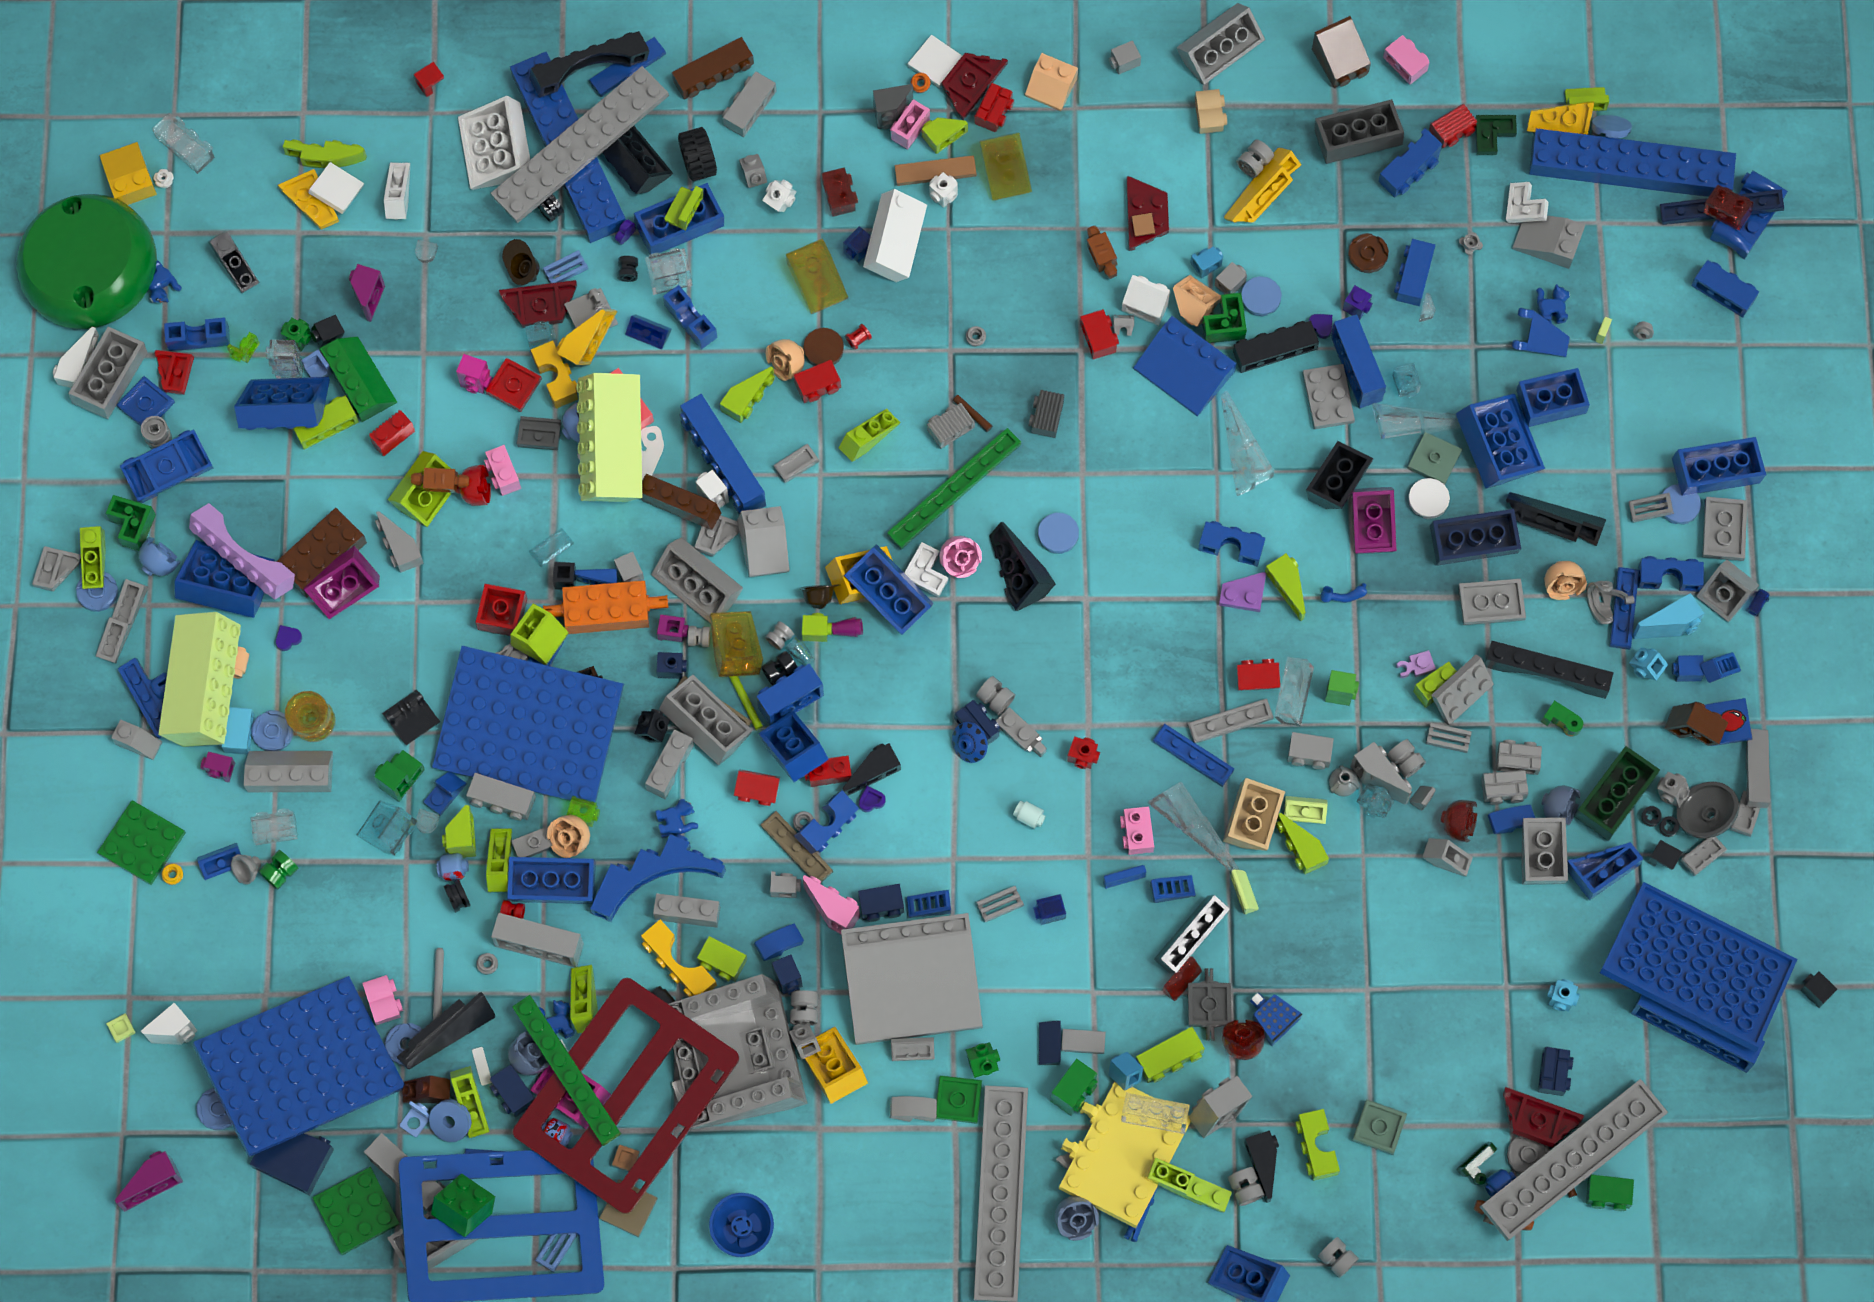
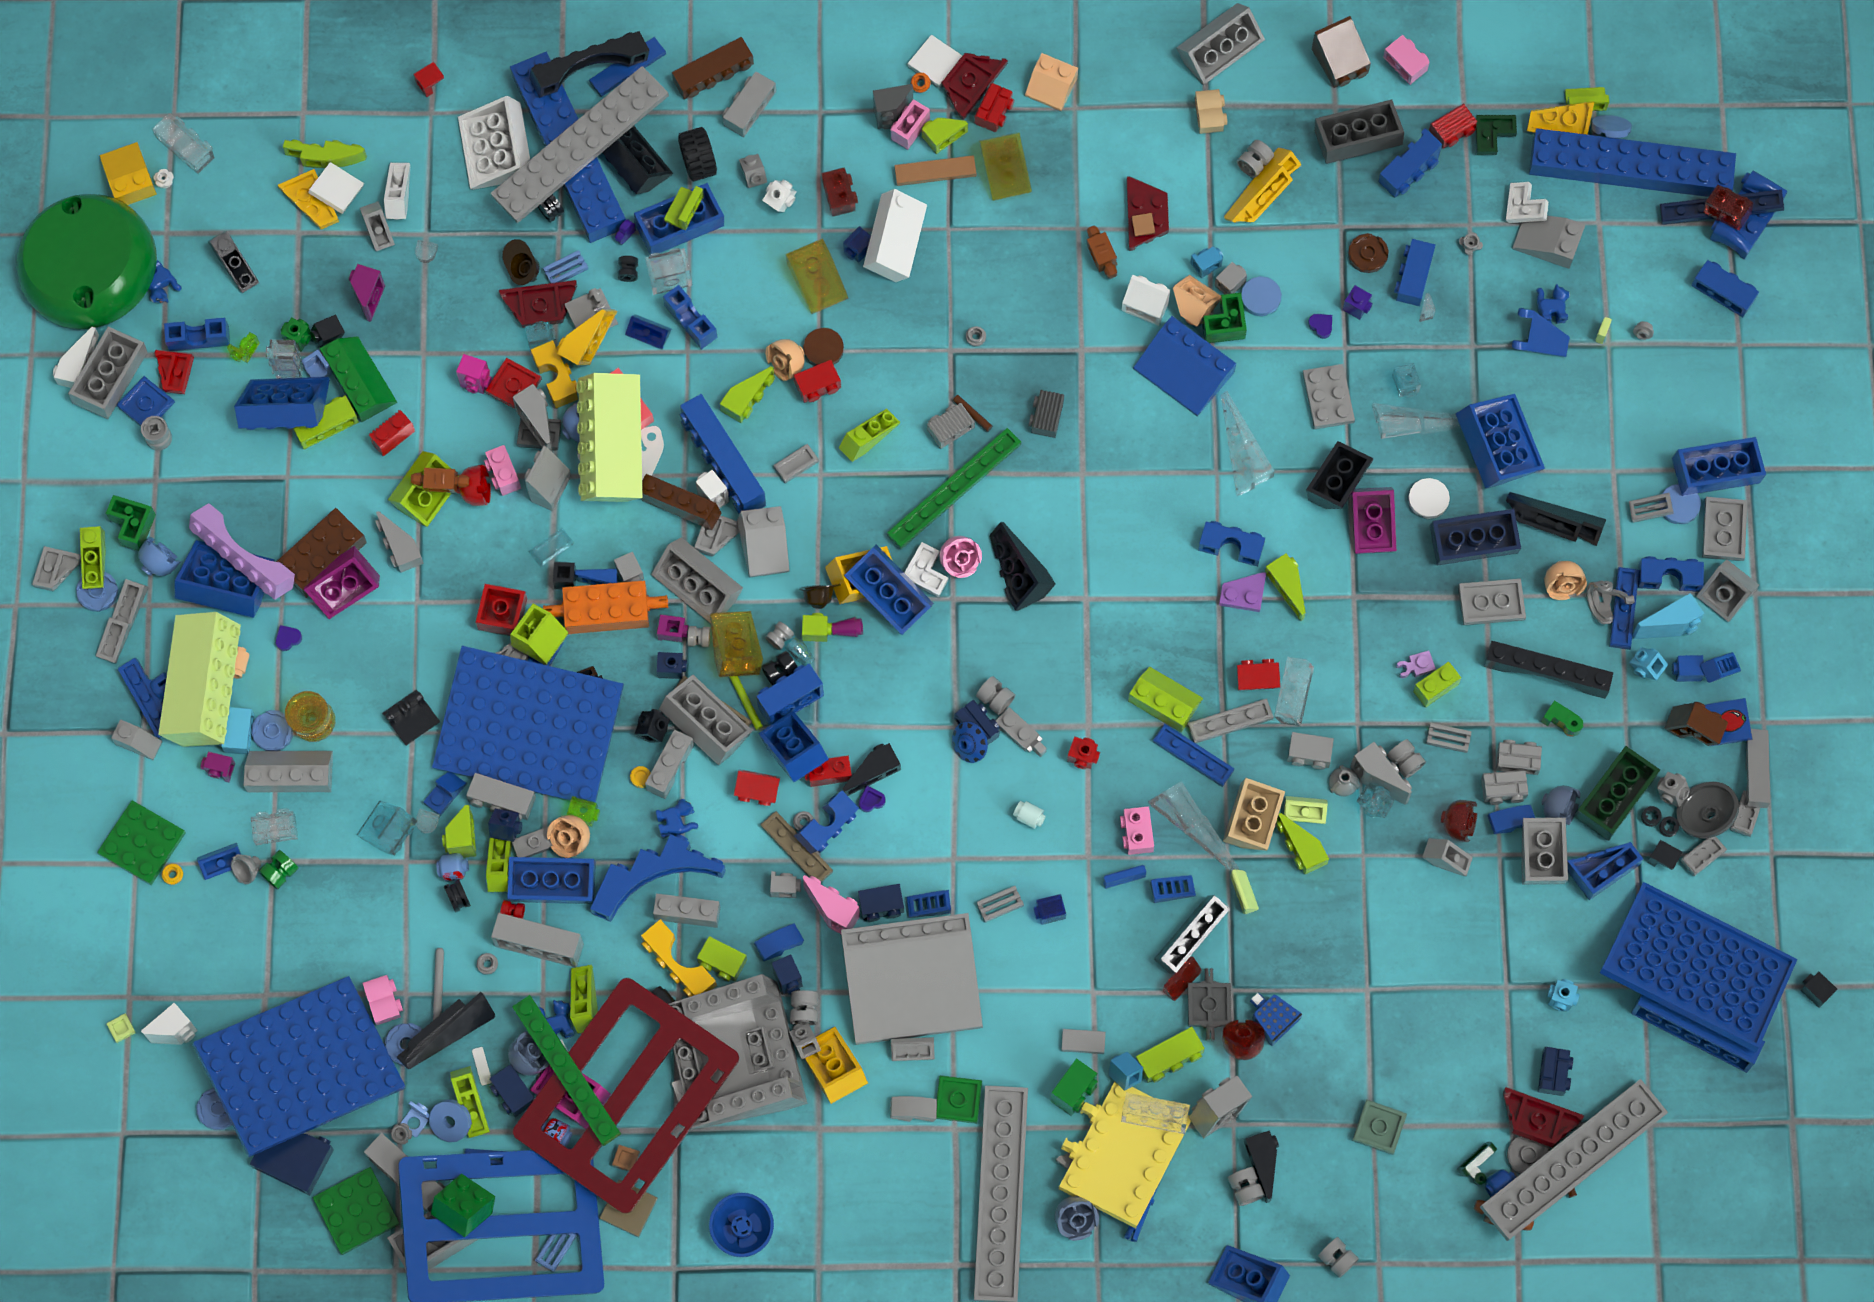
magenta slope [115,1151,183,1212] -> none
blue piece [120,429,213,503] -> none
green brick [374,750,425,802] -> none
copper slope [402,1075,450,1103] -> none
red bush [845,324,872,350] -> none
white brick [929,172,958,208] -> none
green brick [966,1042,1000,1078] -> none
medium blue tile [1038,513,1079,554] -> none
dark blue slope [1039,1020,1061,1065] -> none
red brick [1080,309,1119,360] -> none
light grey brick [1109,40,1141,74] -> none
light grey tile [1113,315,1134,336] -> none
lime slope [1147,1158,1232,1213] -> none
black brick [1233,321,1319,373] -> none
lime arch [1295,1109,1340,1181] -> none
blue piece [1320,583,1367,603] -> none
bright green brick [1325,670,1359,706] -> none
blue brick [1331,314,1386,409] -> none
sand green plate [1407,432,1462,485] -> none
light grey slope [1410,786,1436,811] -> none
light grey plate [1431,655,1494,725] -> none
blue brick [1516,368,1590,427] -> none
green brick [1586,1174,1634,1211] -> none
clear blue pin [1747,589,1770,617] -> none
none -> light grey slope [360,201,395,251]
none -> light grey plate [391,1123,412,1144]
none -> dark blue brick [488,808,522,842]
none -> light grey slope [513,384,553,452]
none -> light grey slope [524,446,571,511]
none -> yellow tile [630,766,650,788]
none -> lime slope [1128,667,1203,733]

